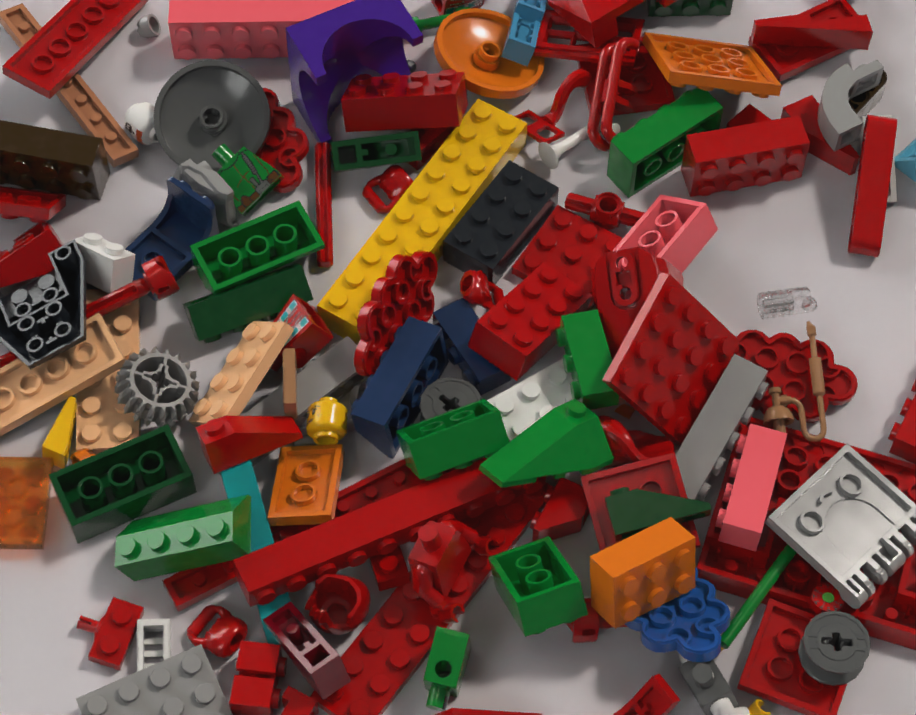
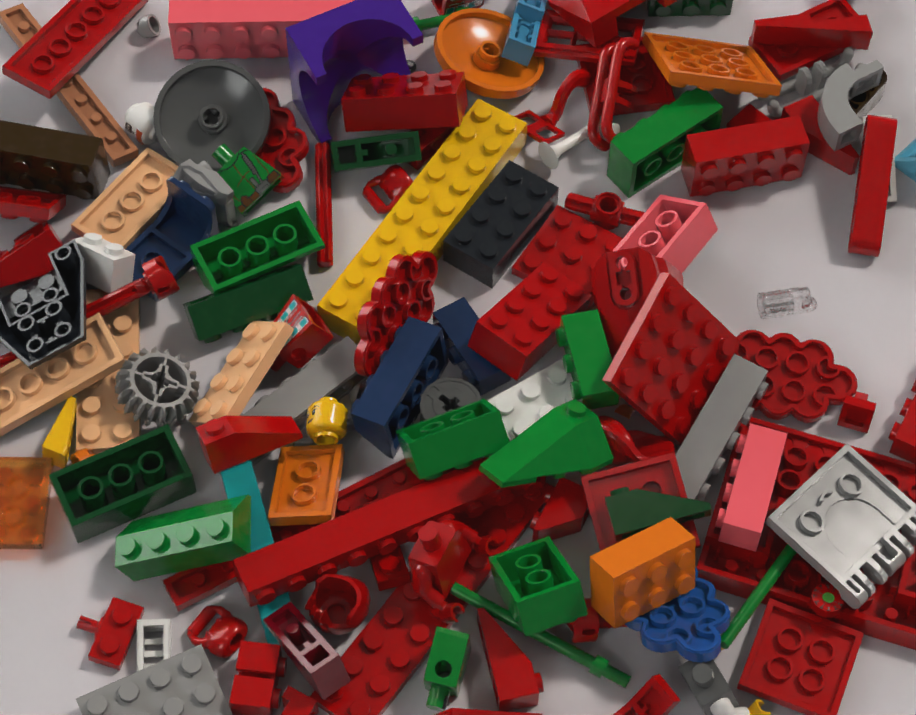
medium nougat tile [283,348,298,419] -> none
red piece [460,270,504,311] -> none
medium nougat piece [763,321,827,442] -> none
dark grey piece [798,610,871,686] -> none
none -> light nougat plate [71,147,179,249]
none -> green bar [449,582,631,688]
none -> red slope [477,608,544,711]
none -> light grey piece [758,47,863,117]
none -> red tile [837,391,876,433]

